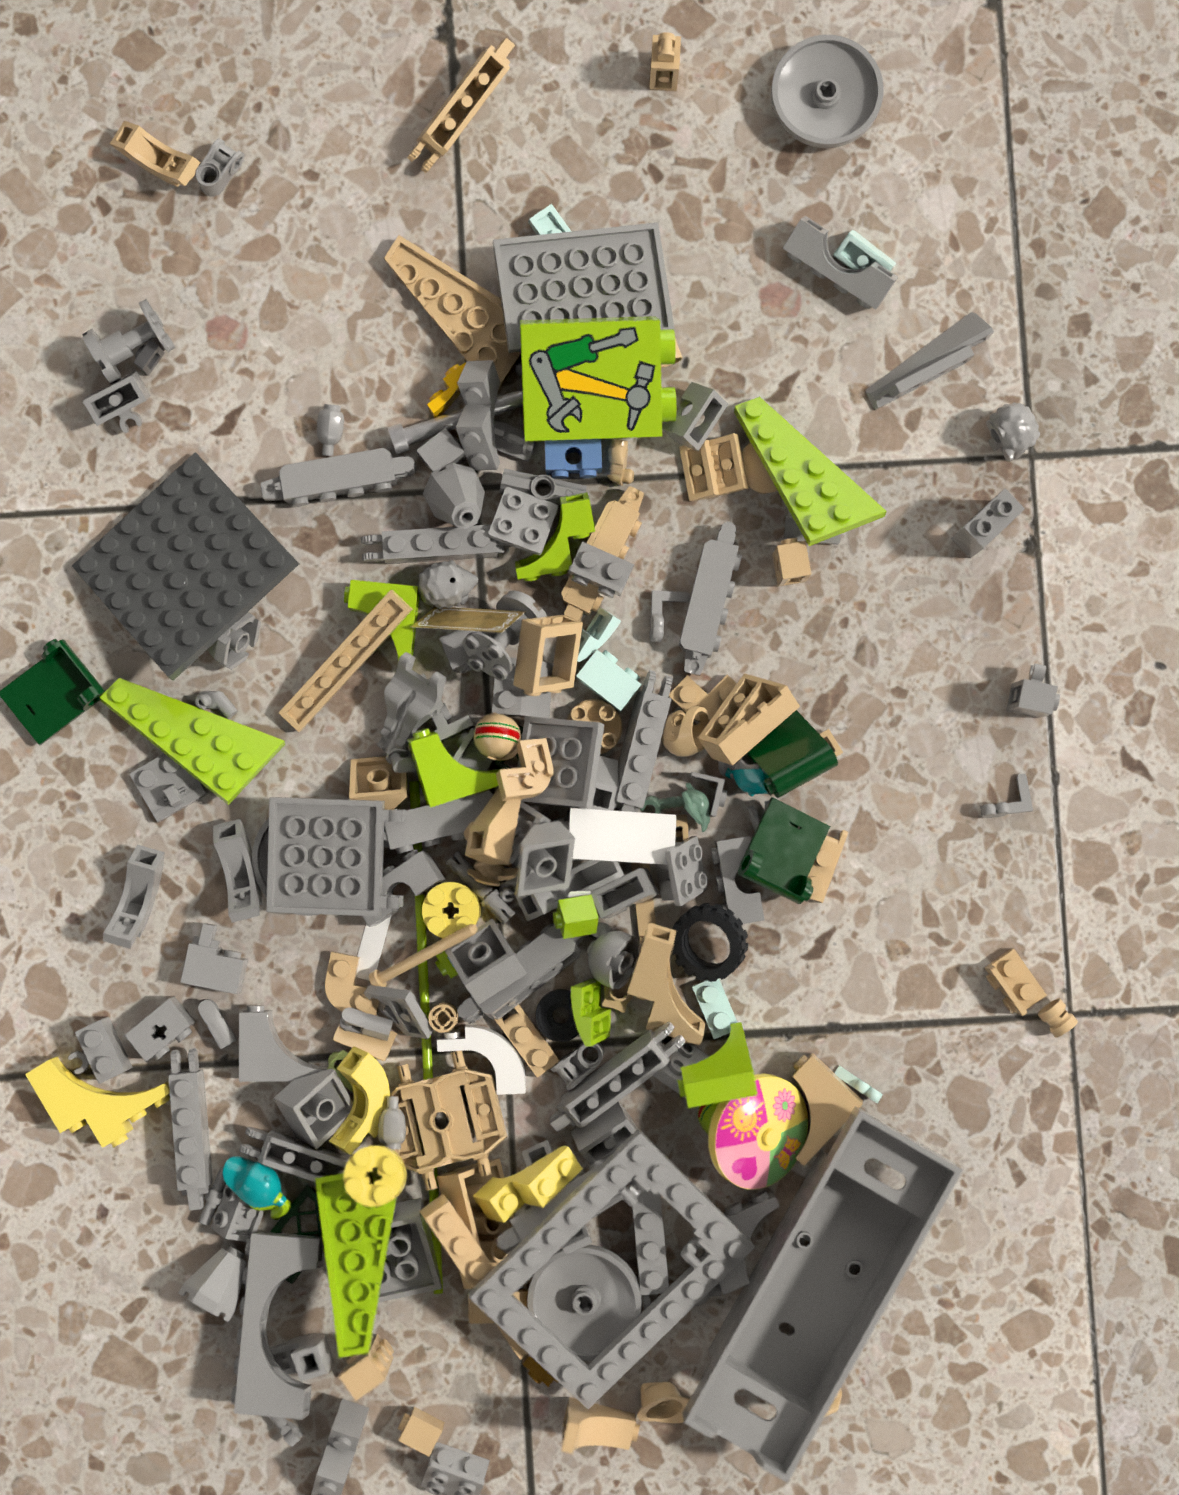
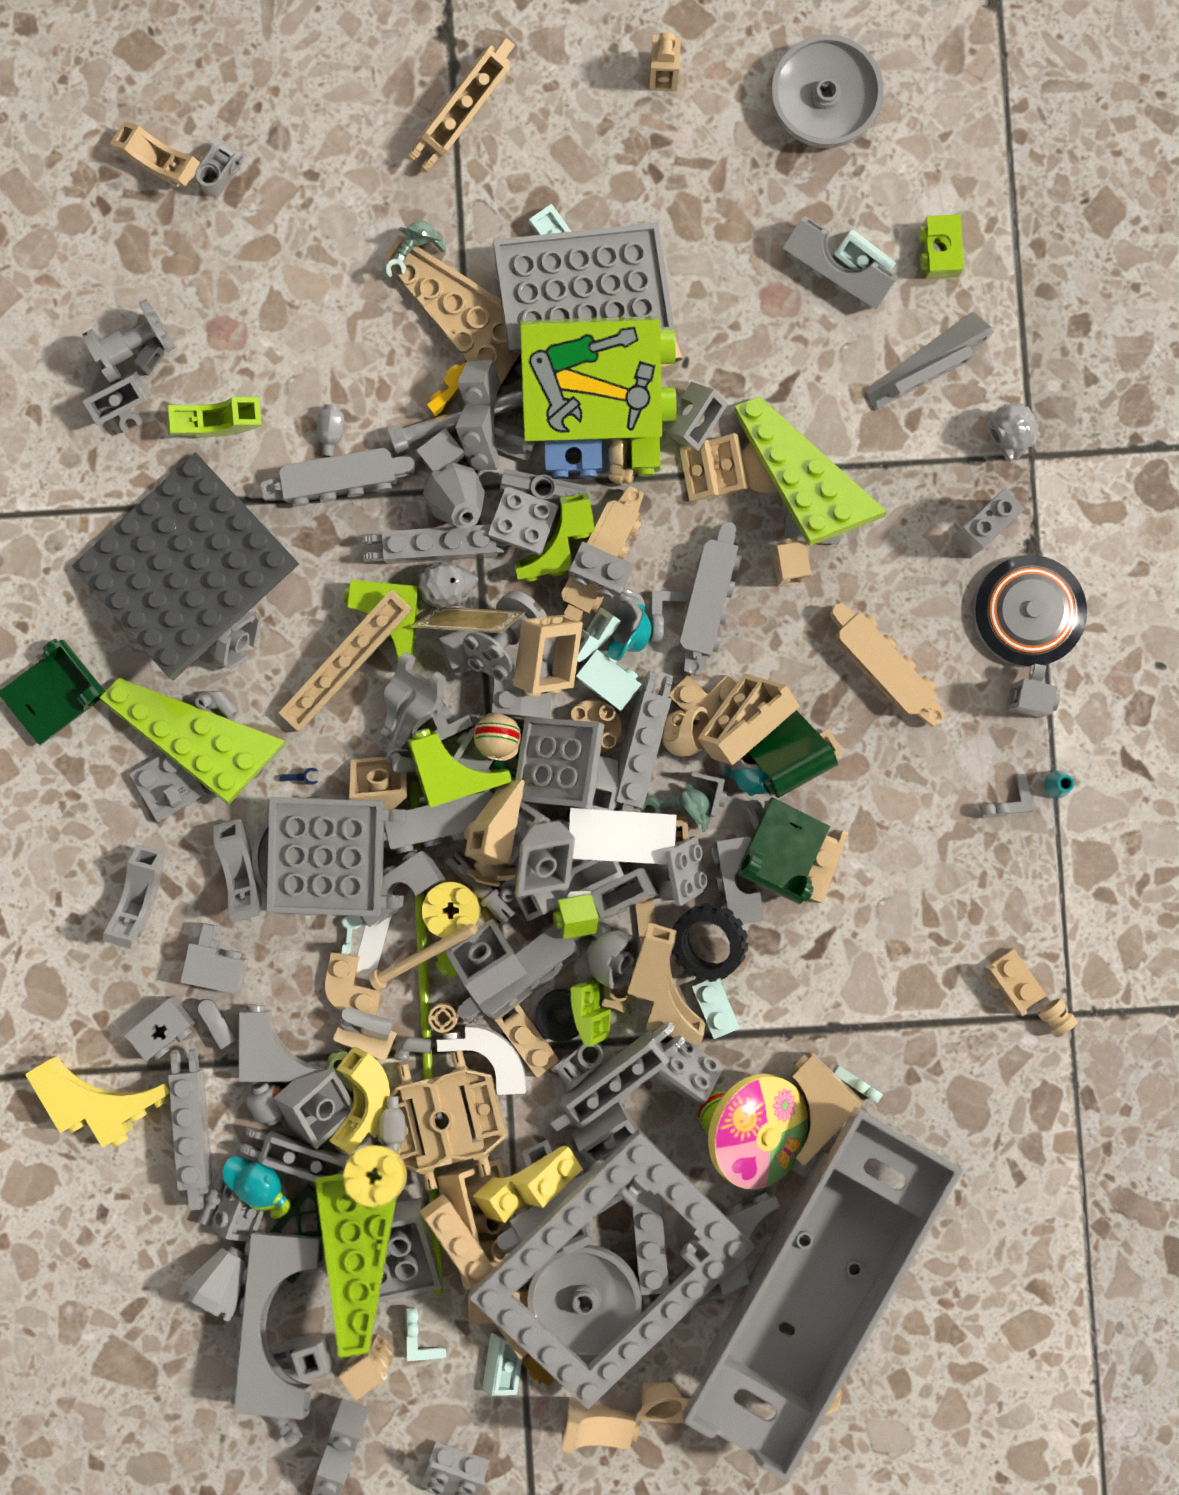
light grey brick [68,1017,133,1084] -> none
light grey wing [364,985,434,1039] -> none
tan brick [397,1407,445,1457] -> none
tan plate [496,738,553,801] -> none
lime arch [677,1022,758,1108] -> none
none -> lime arch [166,397,262,438]
none -> light grey head [246,1082,284,1125]
none -> dark blue hand [280,768,318,785]
none -> light aqua piece [341,915,364,955]
none -> sand green piece [382,220,446,277]
none -> light grey arm [394,1037,432,1061]
none -> light aqua piece [405,1307,446,1361]
none -> light aqua slope [483,1333,522,1396]
none -> hair [608,587,652,661]
none -> lime brick [631,437,661,477]
none -> tan hinge [829,602,946,727]
none -> lime brick [918,214,964,279]
none -> dish [973,555,1087,668]
none -> teal cone [1044,770,1075,798]

